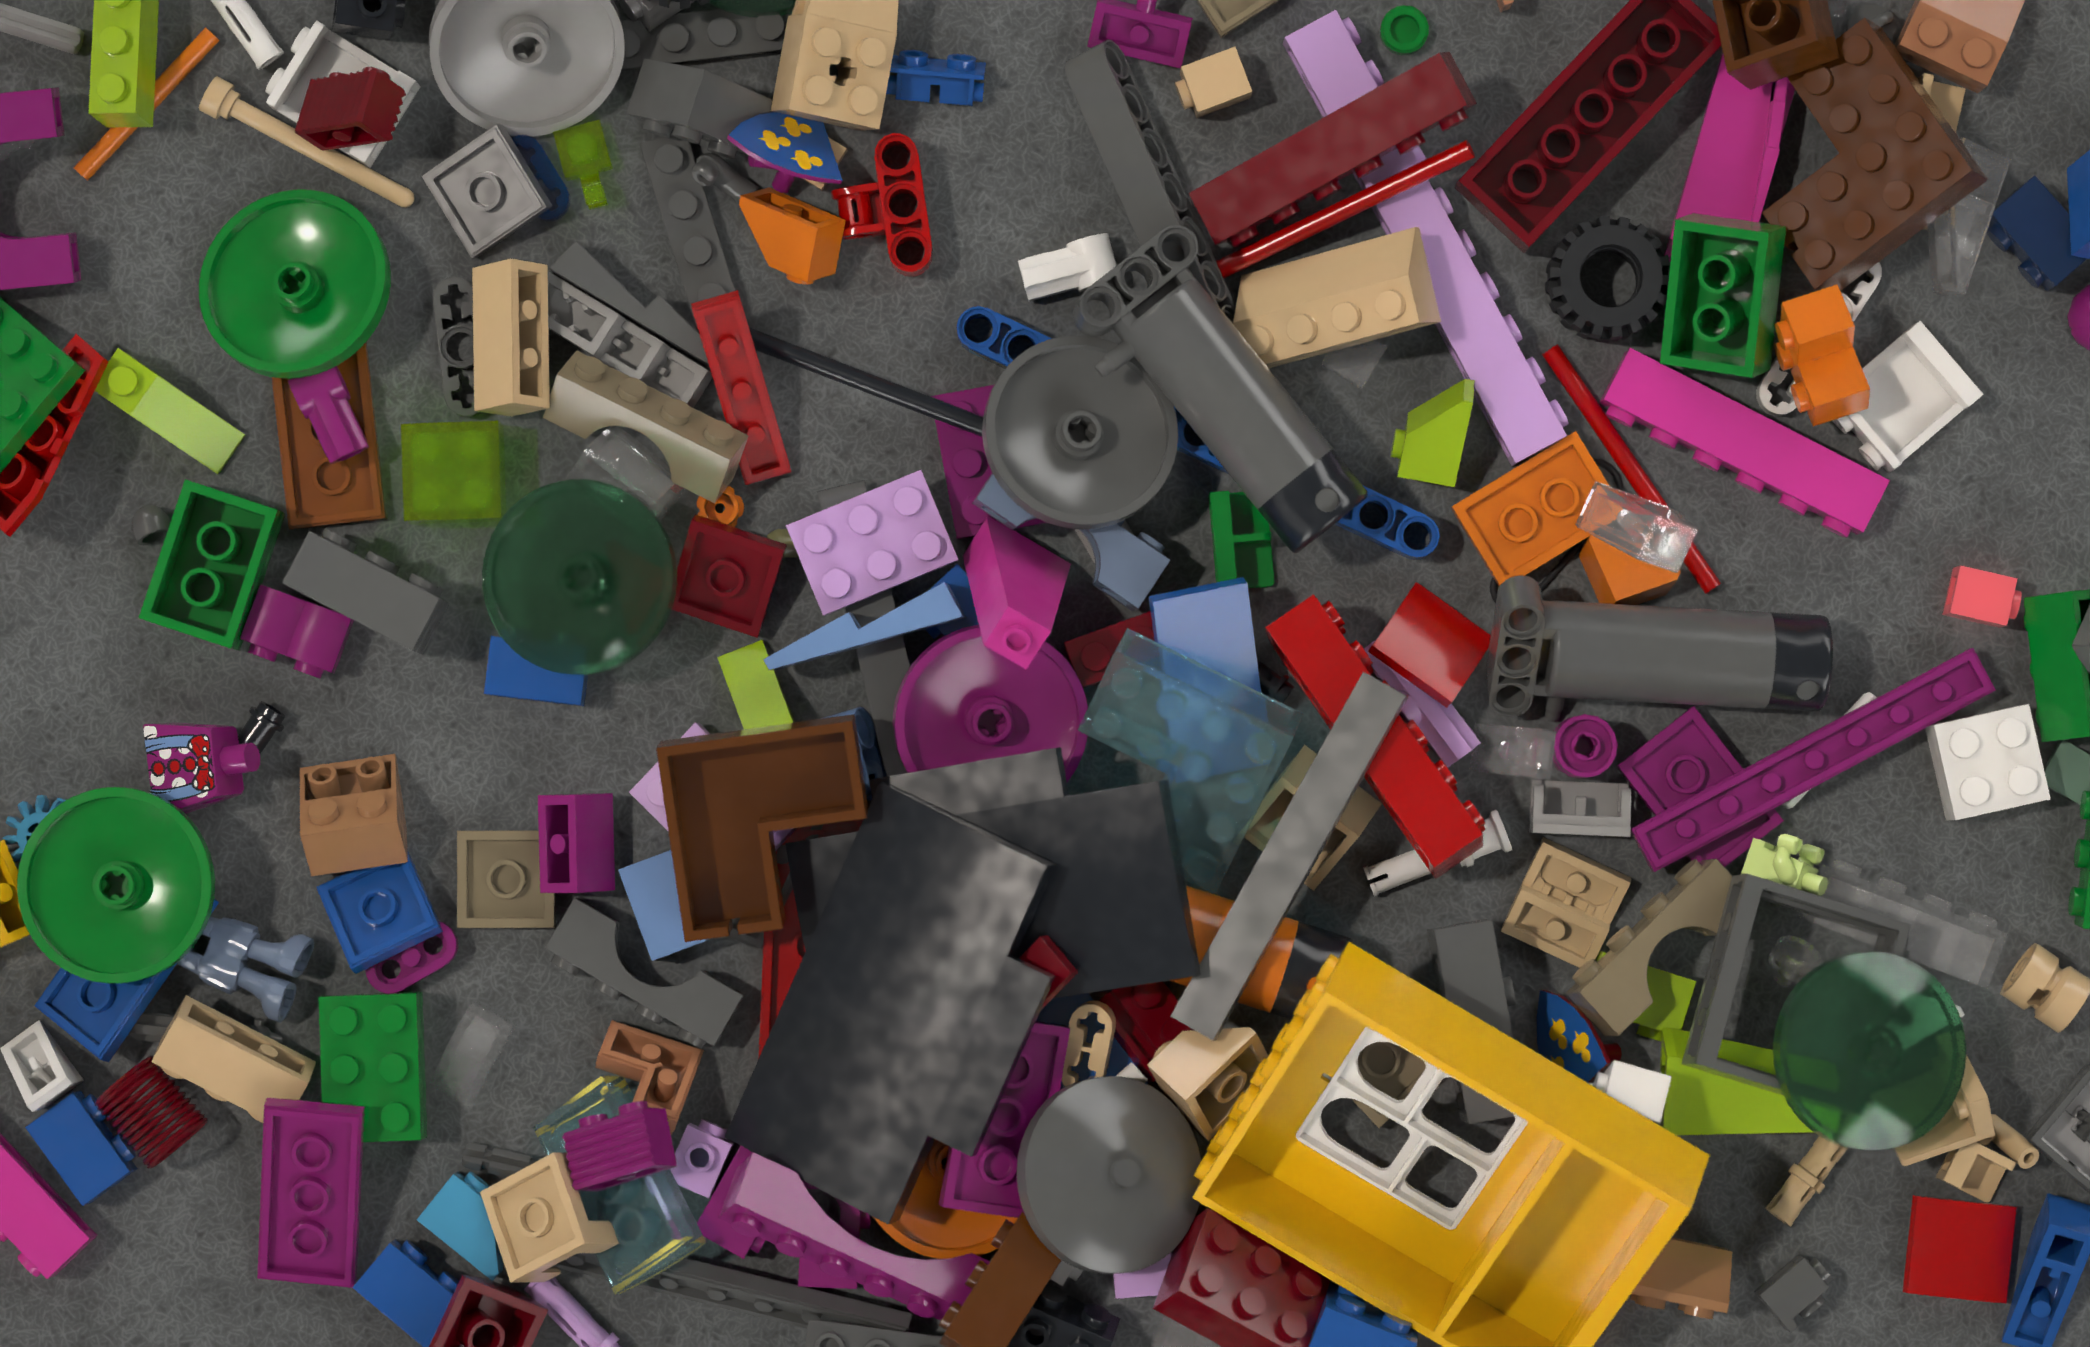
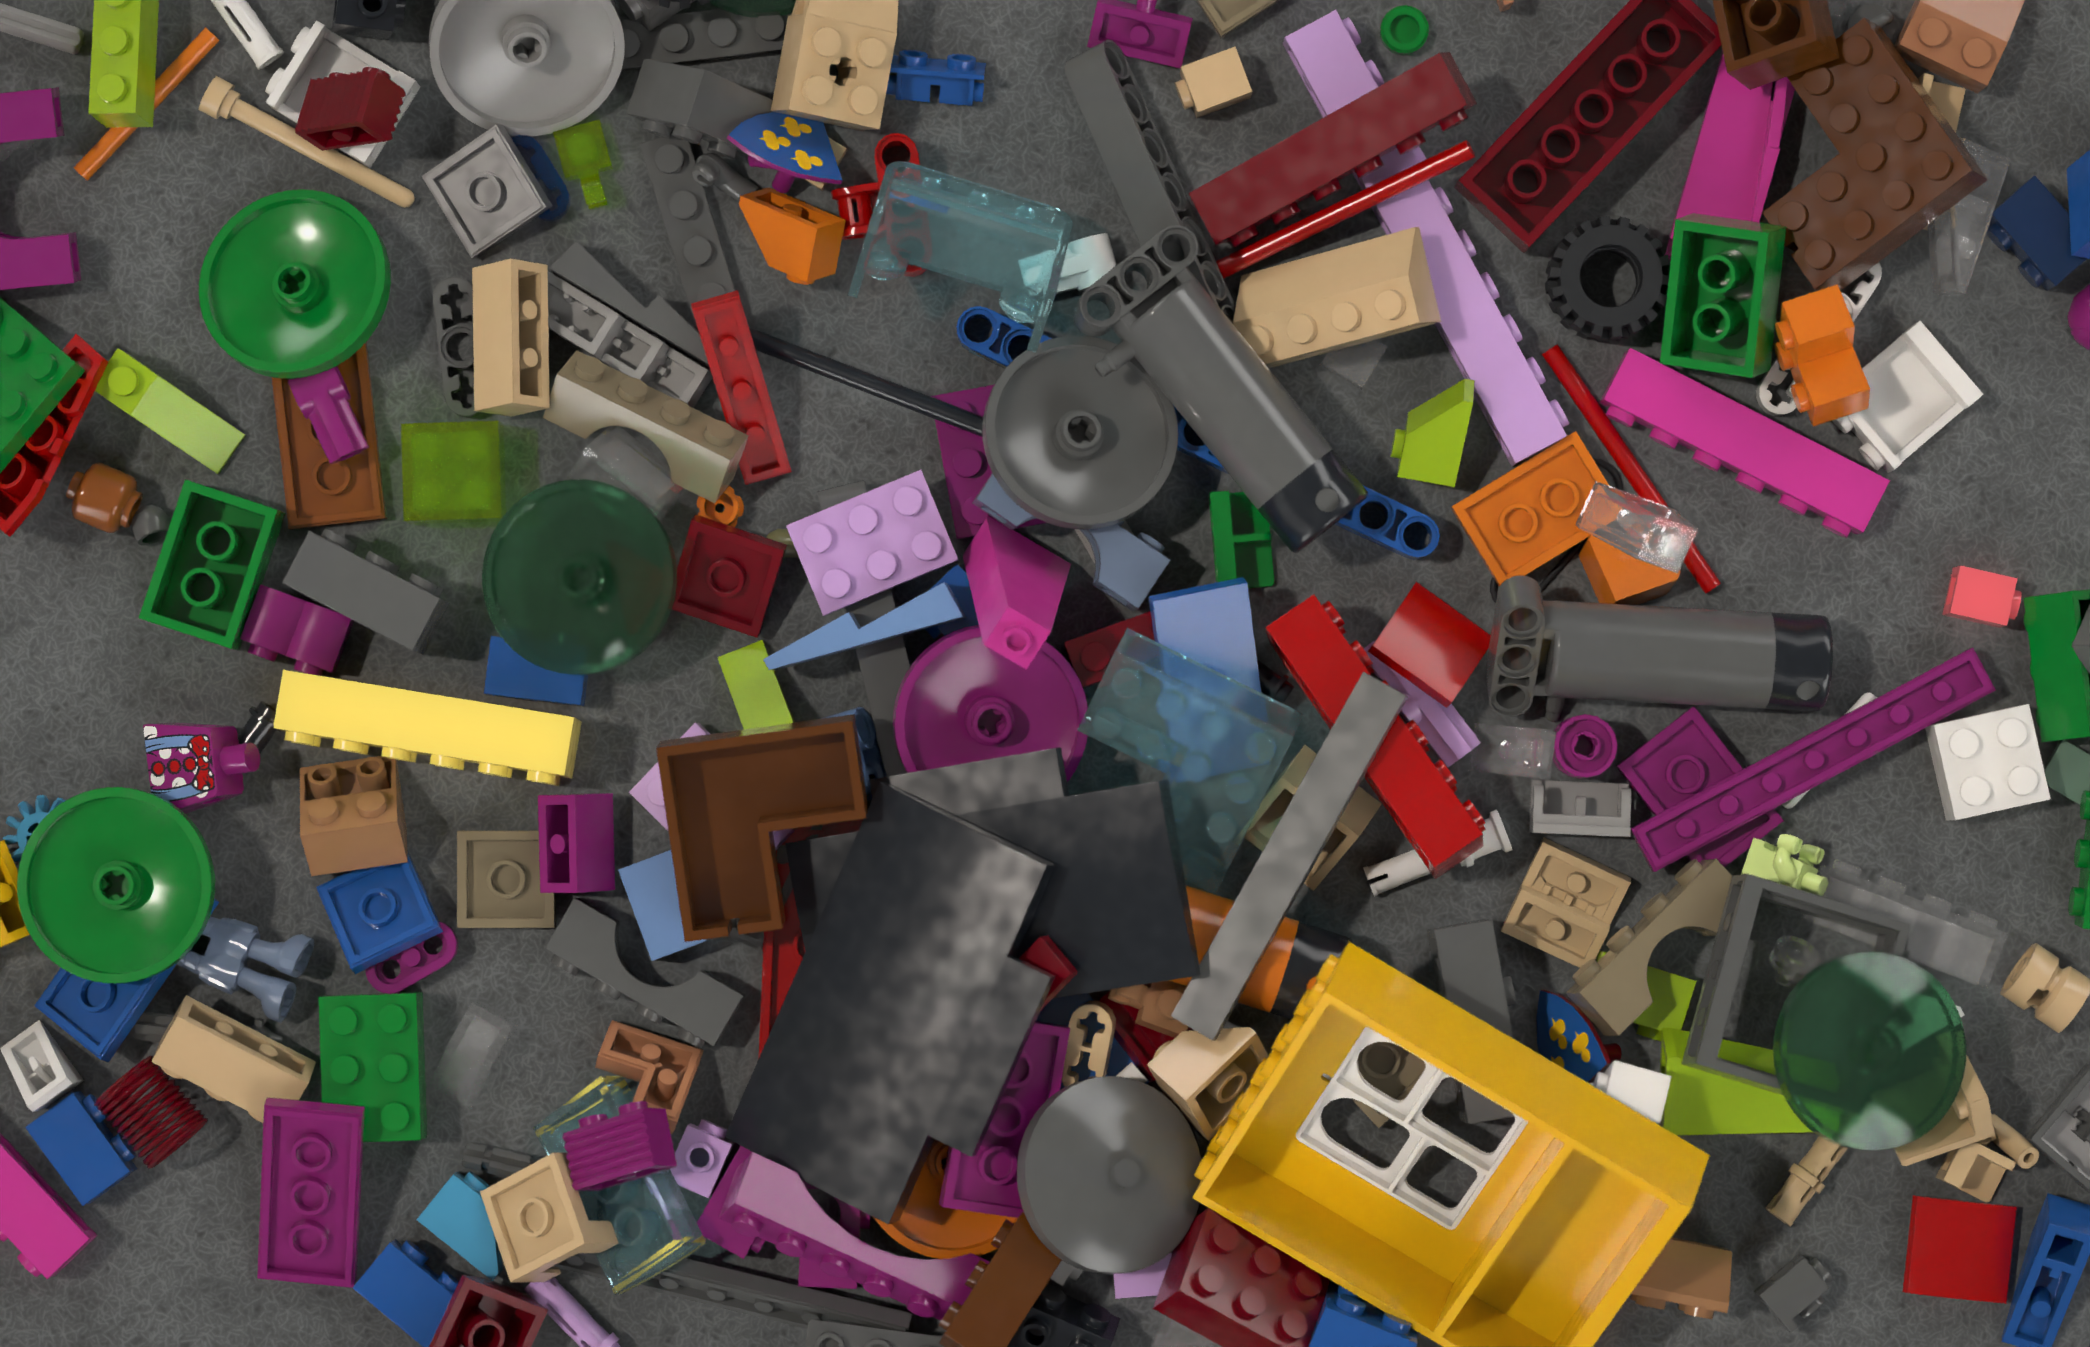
none -> dark orange head [66,462,143,533]
none -> light yellow brick [273,670,582,786]
none -> clear light blue windscreen [848,161,1073,353]
none -> medium nougat plate [1108,980,1188,1038]

